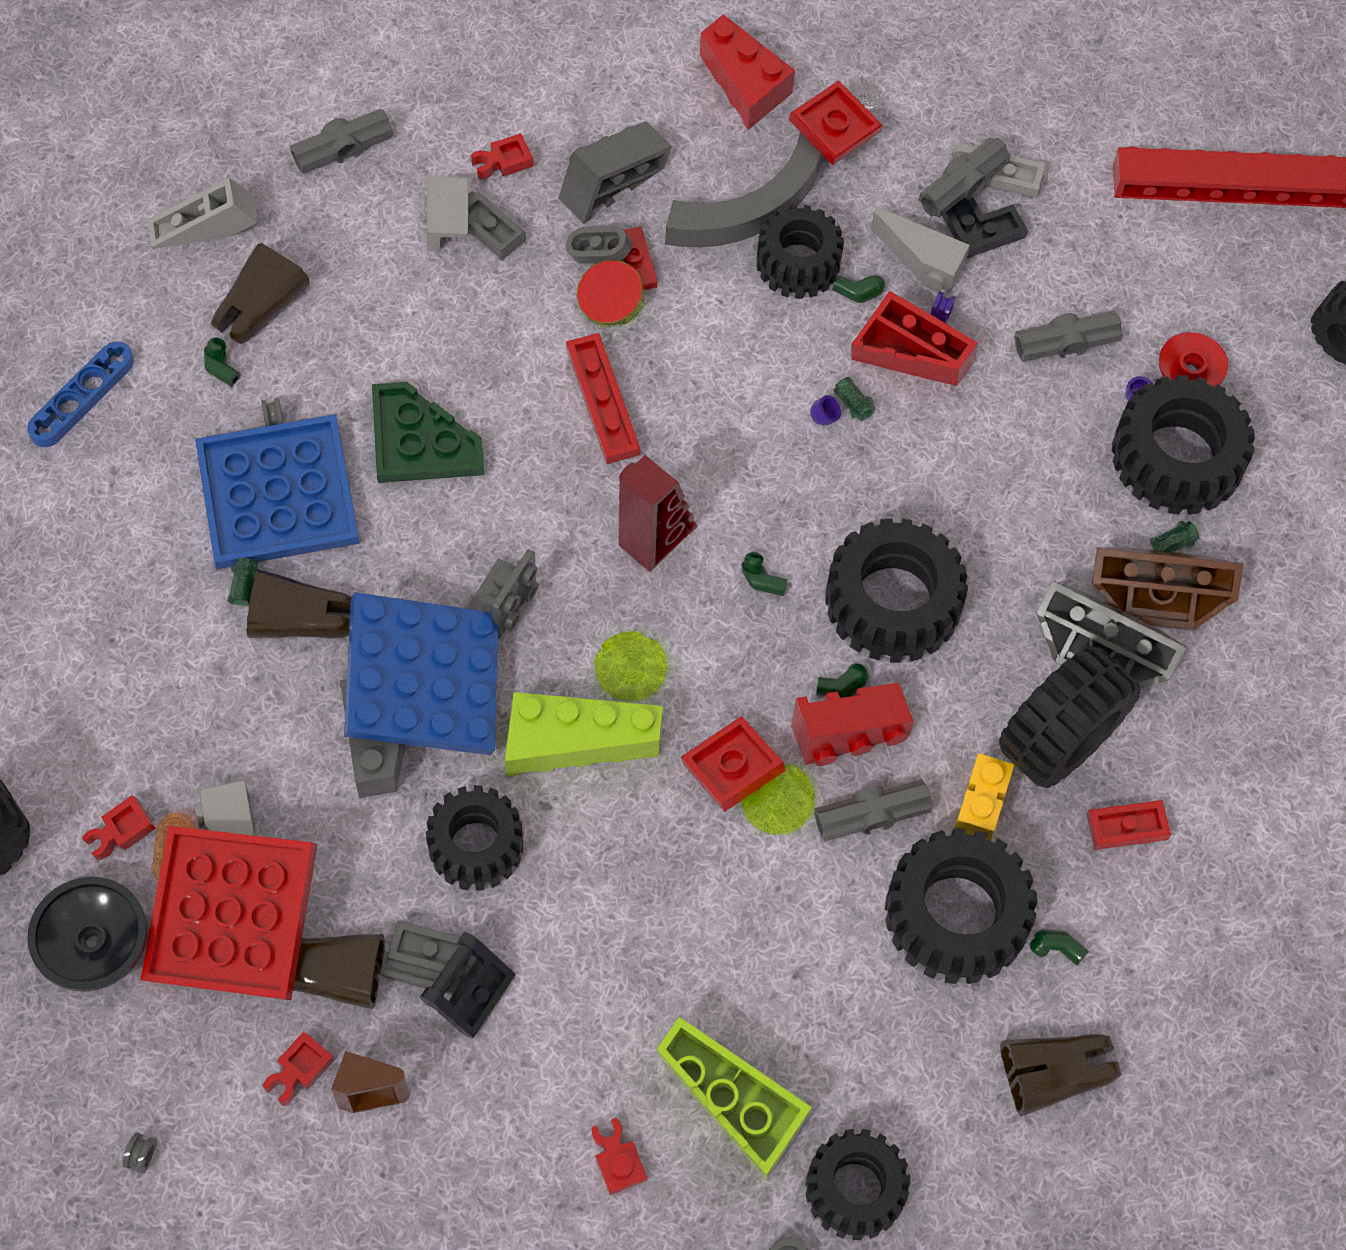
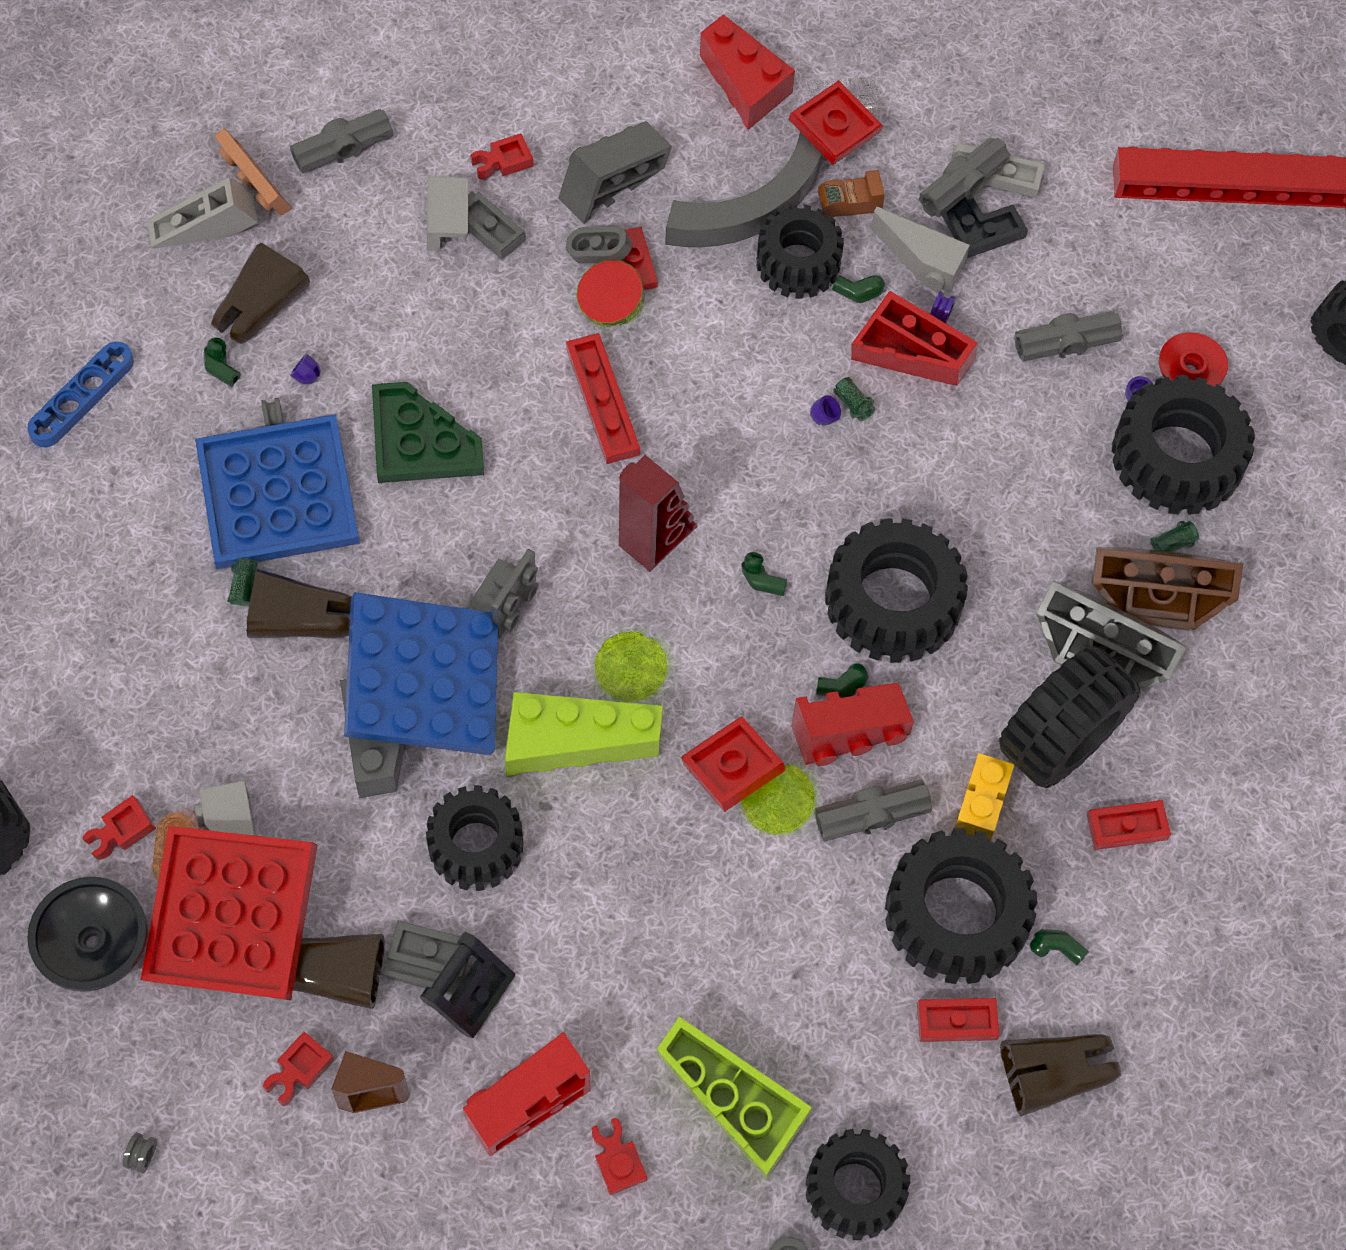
none -> nougat plate [214,128,292,216]
none -> dark purple hinge [290,353,321,385]
none -> red wedge [463,1032,590,1156]
none -> dark orange leg [817,170,885,217]
none -> red plate [917,998,1000,1042]

